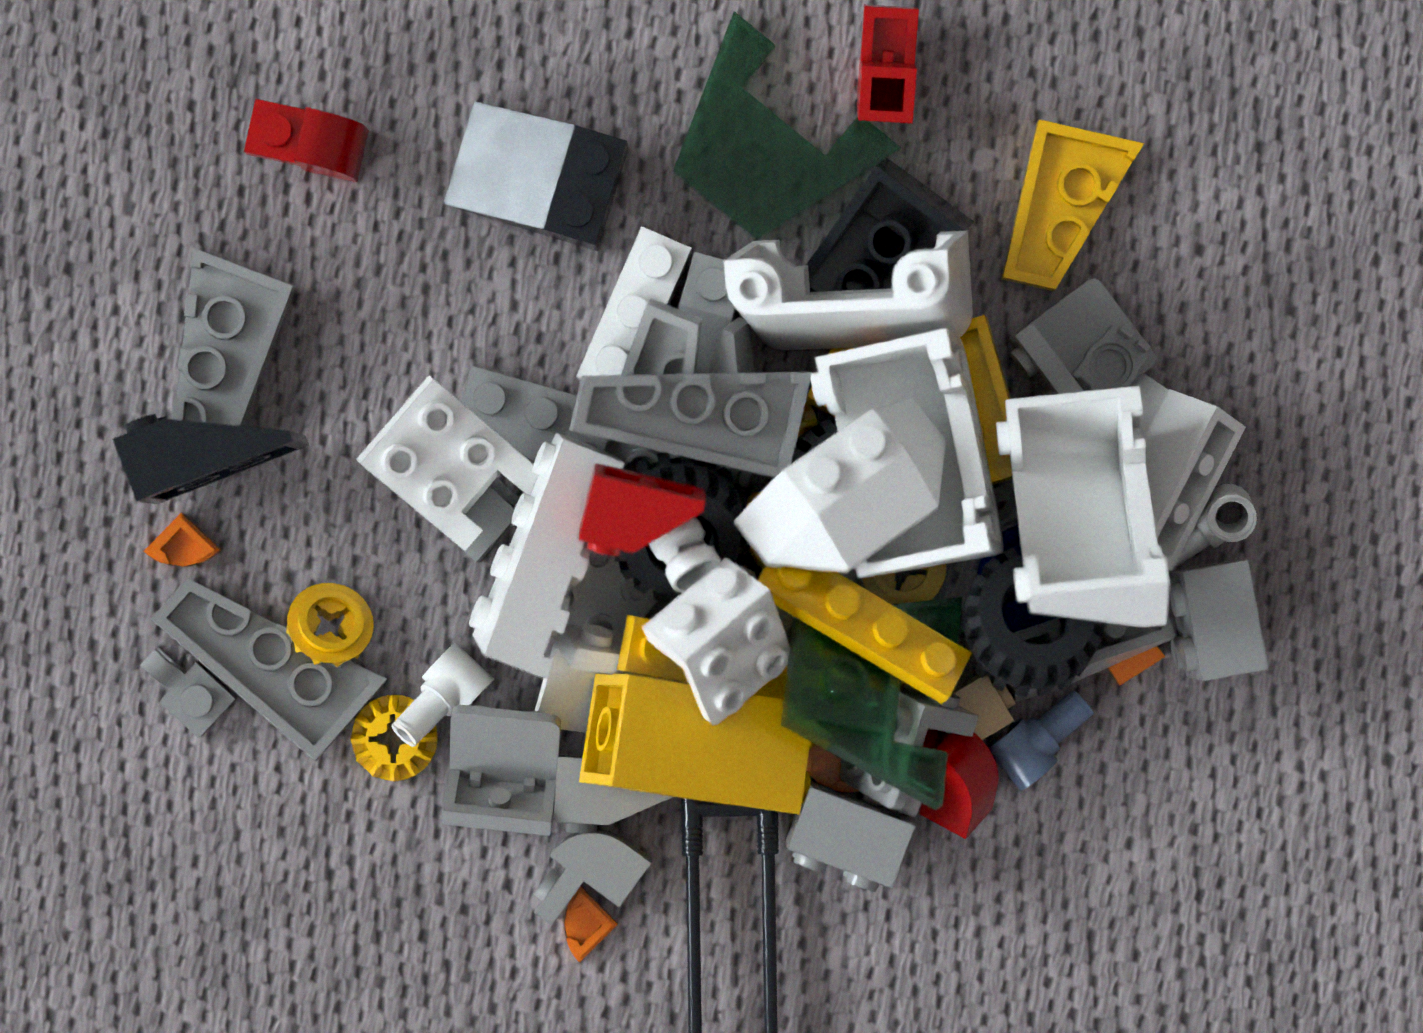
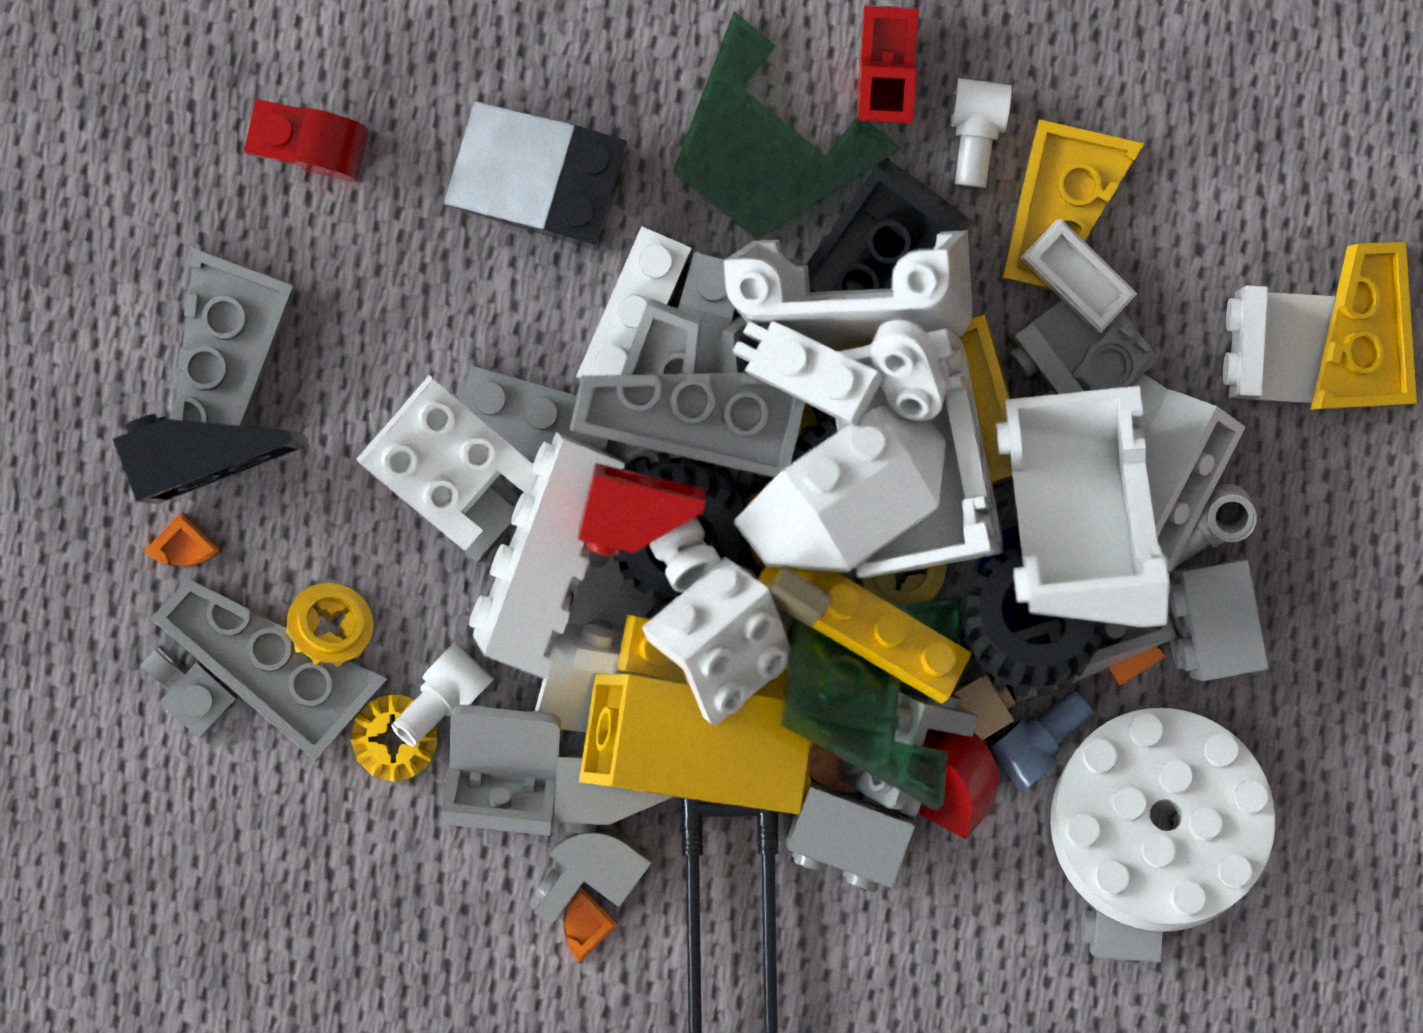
none -> white hinge [732,321,883,427]
none -> dark tan tile [768,568,833,627]
none -> white plate [870,320,947,421]
none -> white pin [951,78,1012,188]
none -> white tile [1020,219,1137,333]
none -> white piece [1050,708,1275,932]
none -> light grey brick [1081,906,1163,962]
none -> white bracket [1223,285,1336,403]
none -> yellow wing [1310,242,1417,410]

